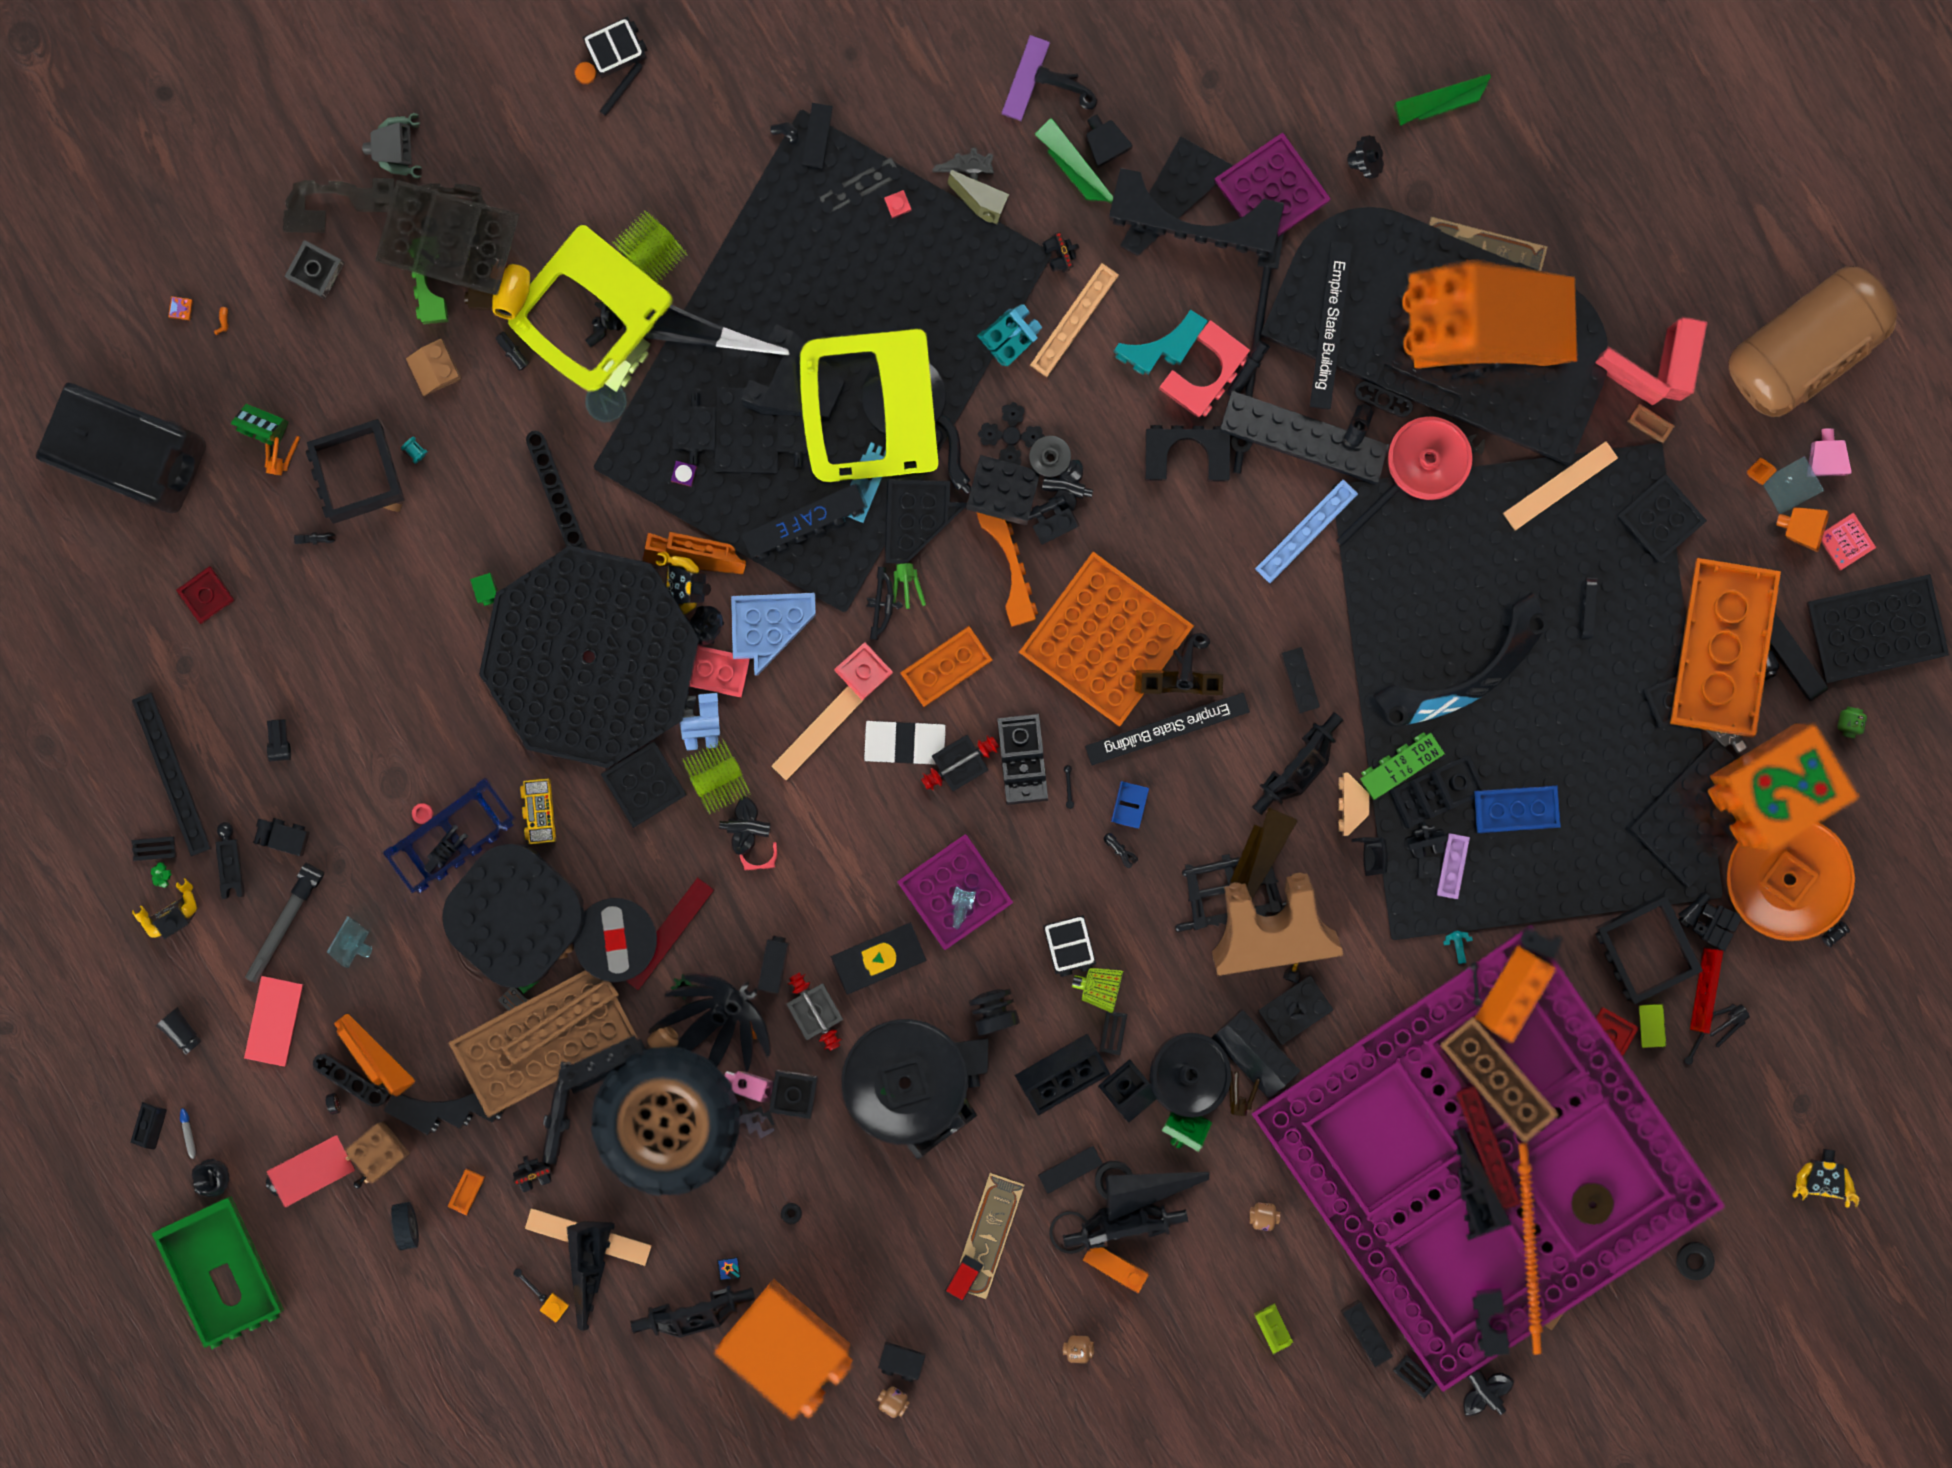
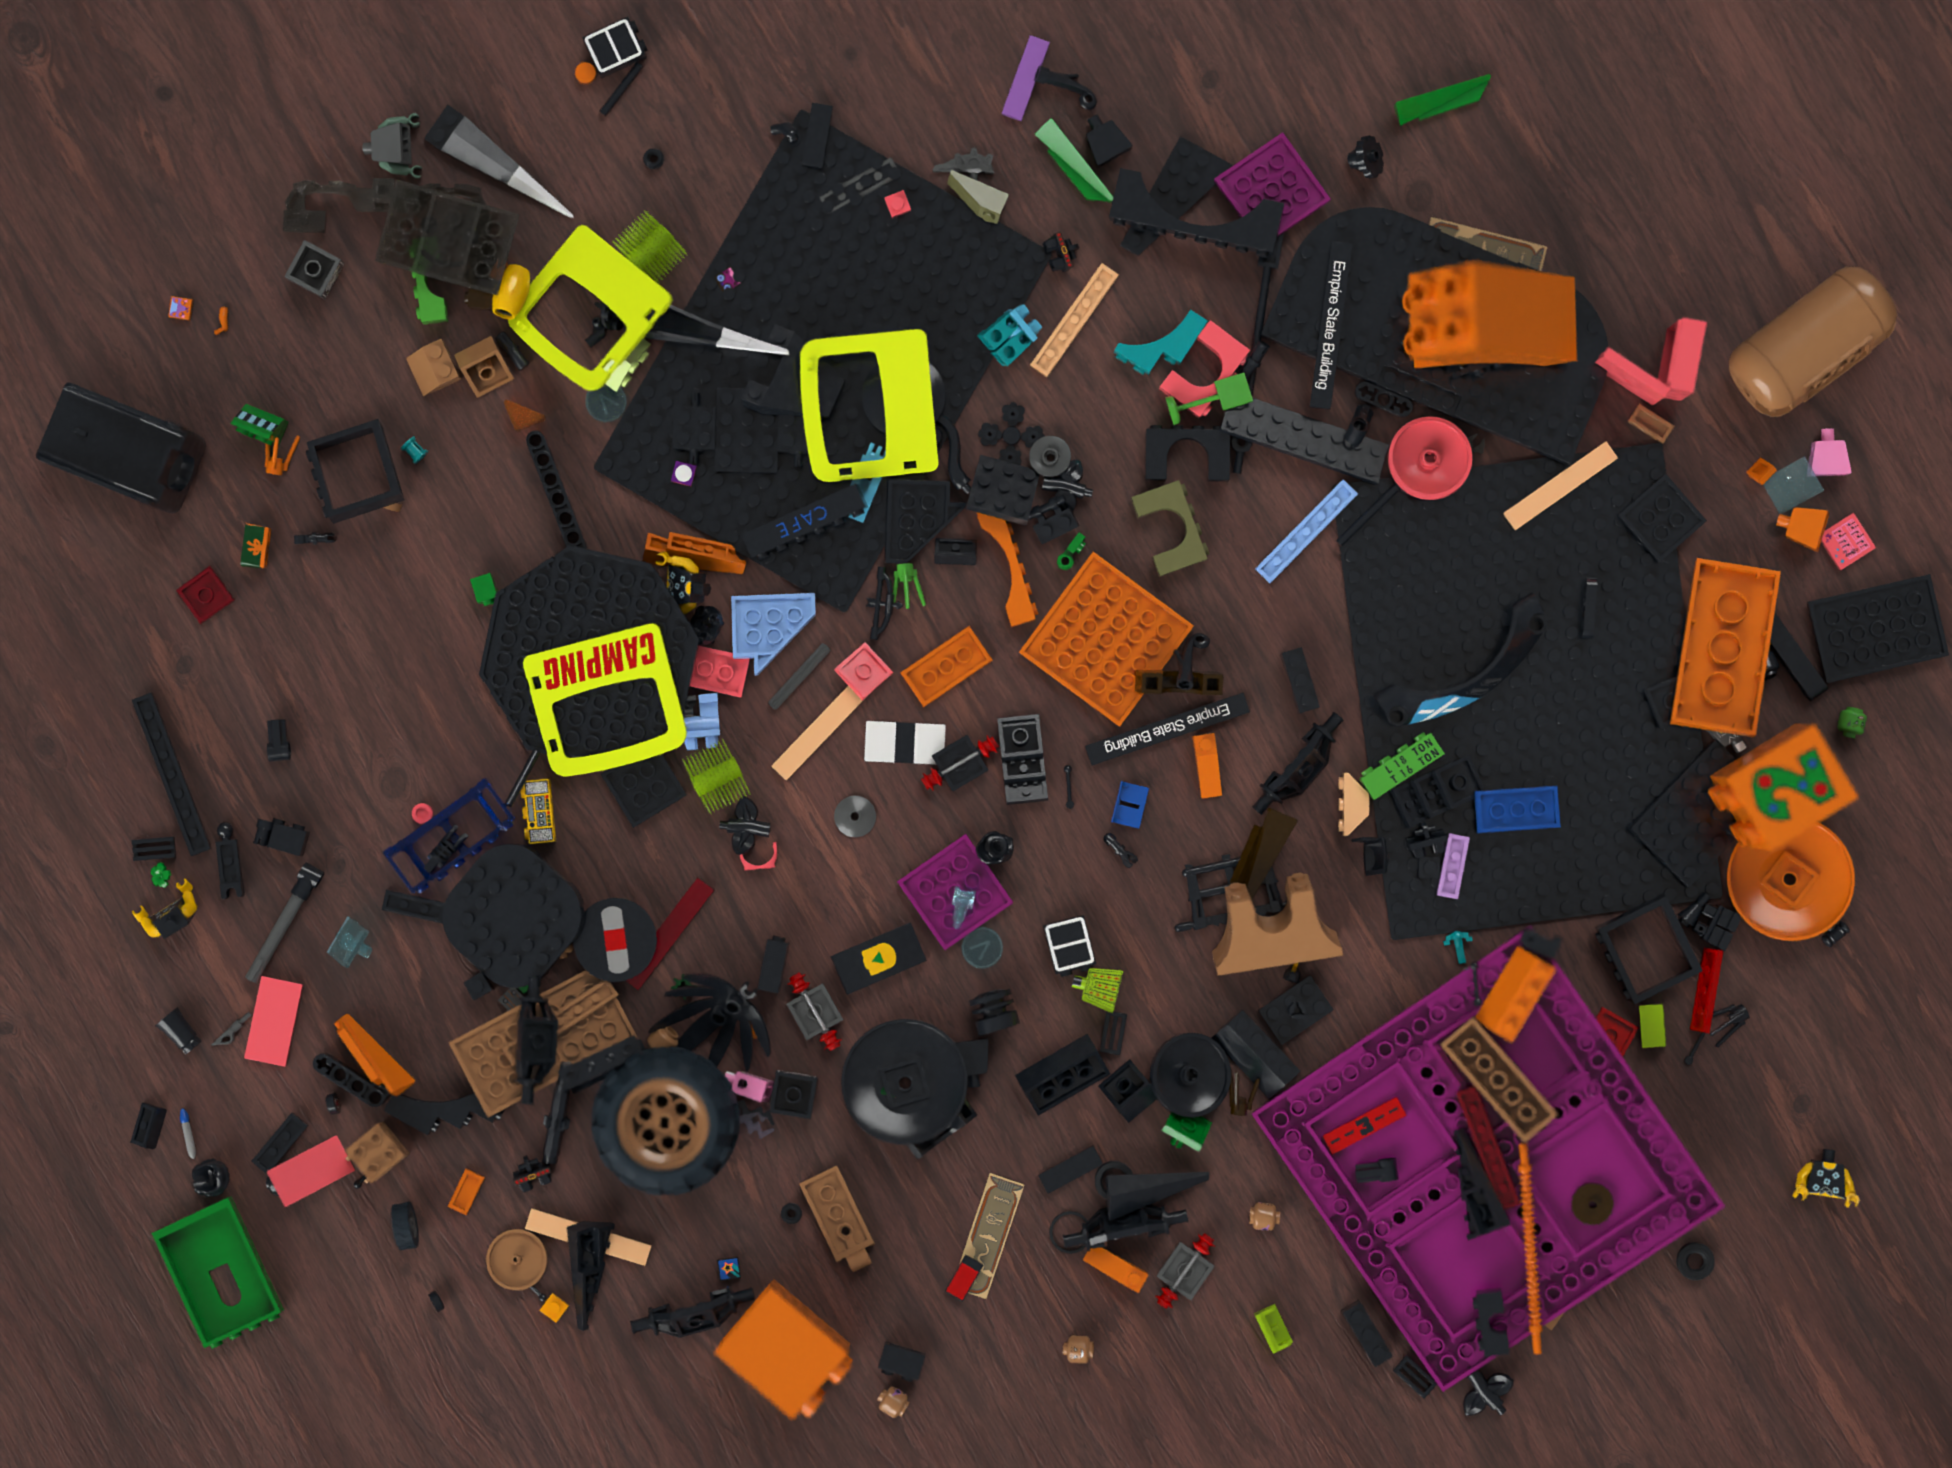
none -> dark grey hand [211,1012,252,1046]
none -> piece [241,523,271,568]
none -> black plate [251,1112,309,1174]
none -> black tile [381,890,445,924]
none -> black plate [424,105,574,218]
none -> black tile [428,1291,445,1312]
none -> medium nougat slope [454,336,514,398]
none -> black brick [463,972,494,1001]
none -> medium nougat piece [486,1229,548,1290]
none -> clear orange slope [504,399,546,432]
none -> black bar [504,750,540,807]
none -> black plate [514,977,558,1105]
none -> neon yellow door [523,623,687,777]
none -> black plate [643,148,664,169]
none -> tile [713,266,742,291]
none -> dark grey axle [768,643,830,710]
none -> medium nougat hinge [799,1165,875,1272]
none -> dark grey dish [834,796,876,837]
none -> black slope [934,538,977,565]
none -> clear light blue tile [961,927,1003,969]
none -> black hair [976,831,1014,864]
none -> green plate [1057,532,1086,570]
none -> olive arch [1131,480,1209,577]
none -> dark grey plate [1156,1233,1215,1309]
none -> bright green piece [1165,373,1253,425]
none -> orange slope [1192,733,1222,799]
none -> red tile [1323,1096,1407,1155]
none -> black piece [1355,1158,1399,1183]

